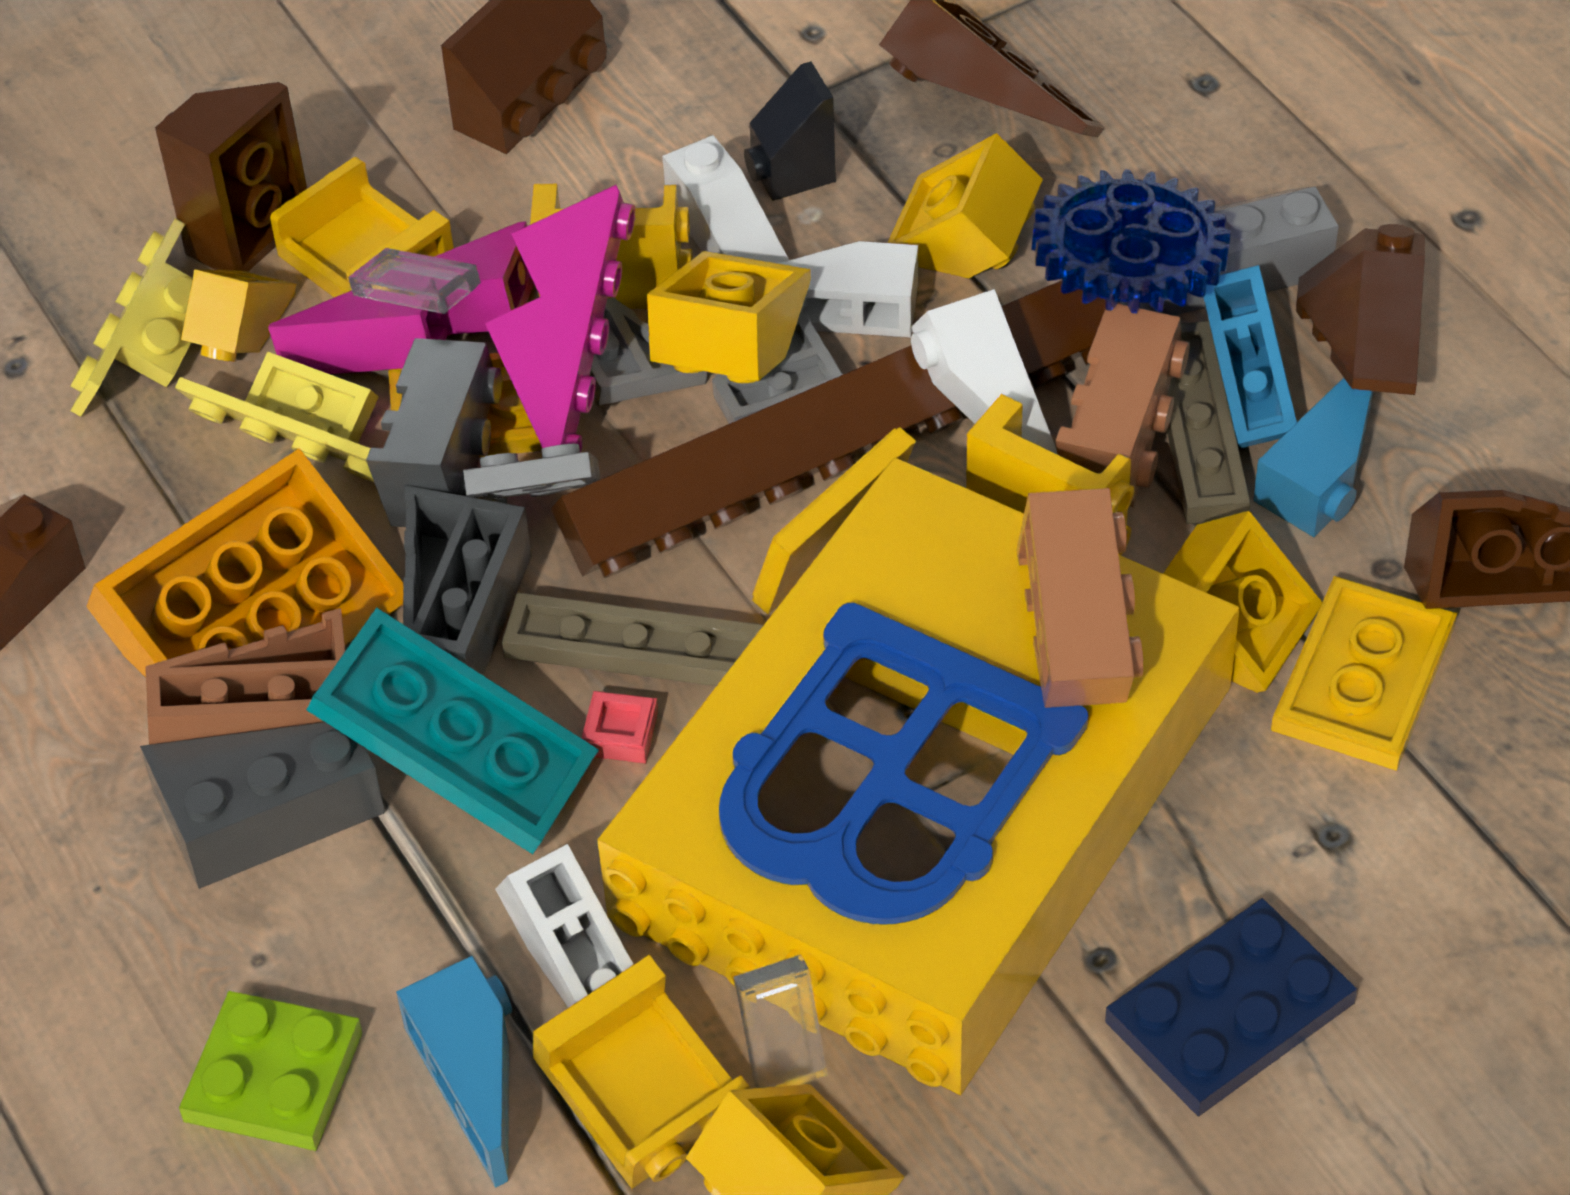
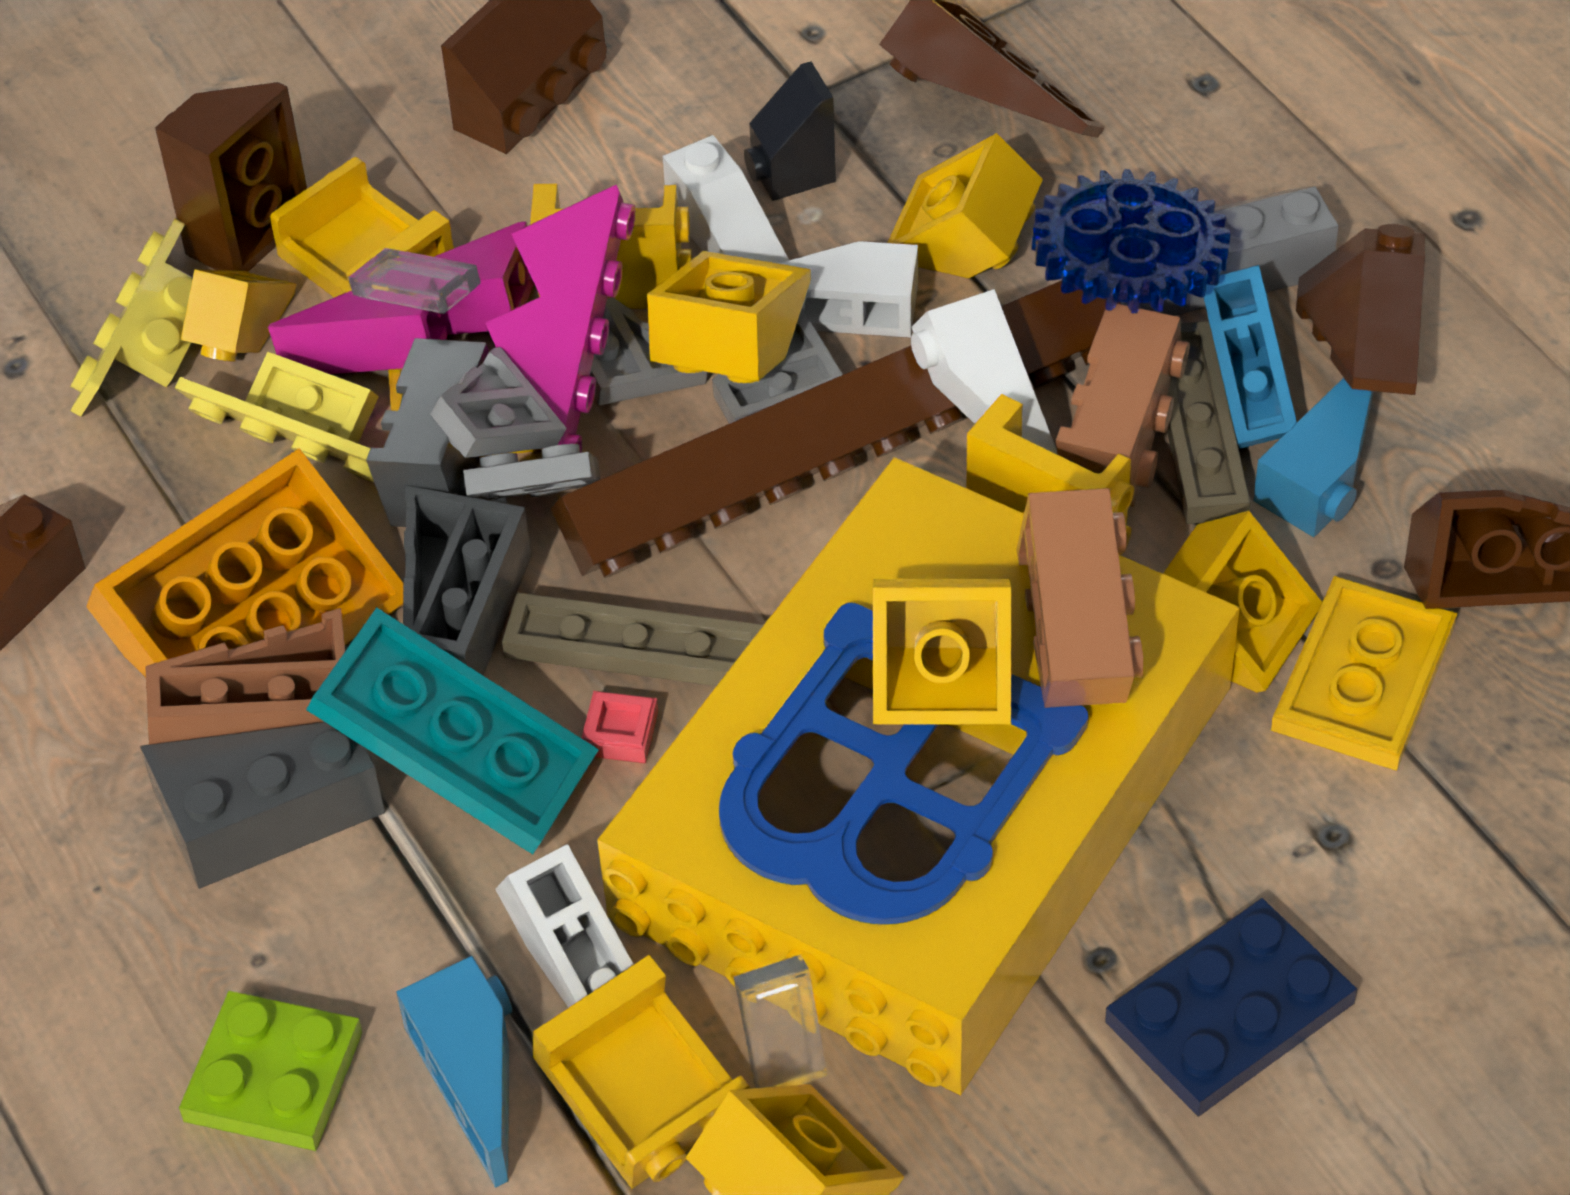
yellow tile [752,427,916,614] -> none
none -> light grey wing [430,347,567,458]
none -> yellow slope [873,579,1011,725]

